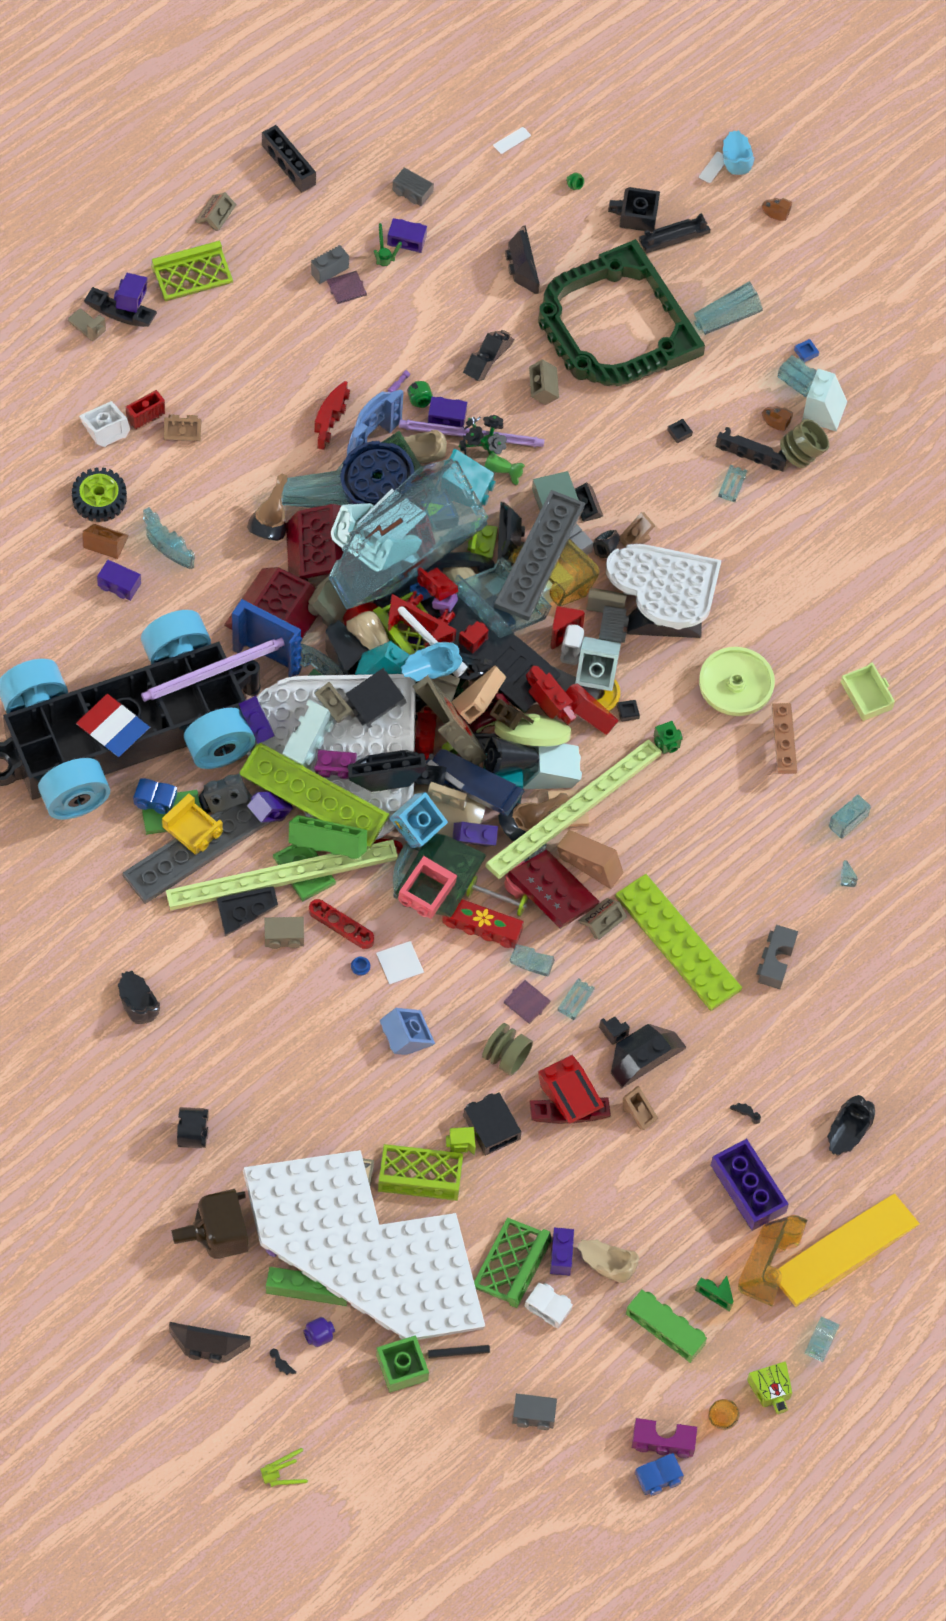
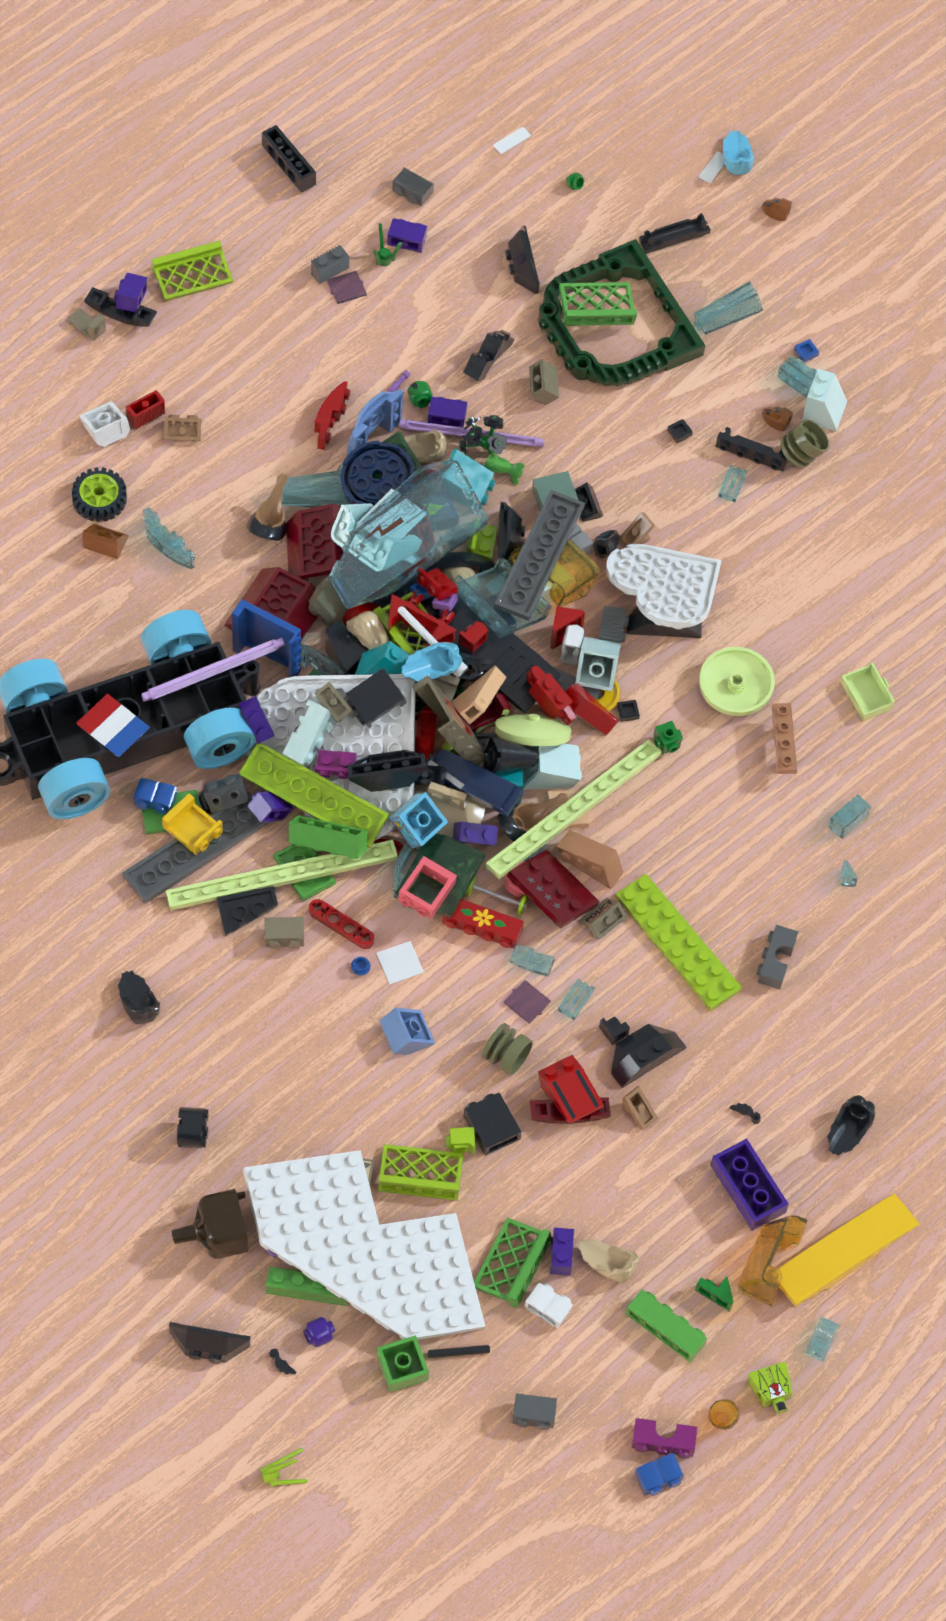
dark purple brick [97,560,141,601] -> none
dark tan panel [195,192,237,231] -> none
dark brown panel [490,699,534,730] -> none
dark tan panel [586,587,627,613] -> none
black hinge [608,187,660,232] -> none
none -> bright green fence [559,282,637,326]

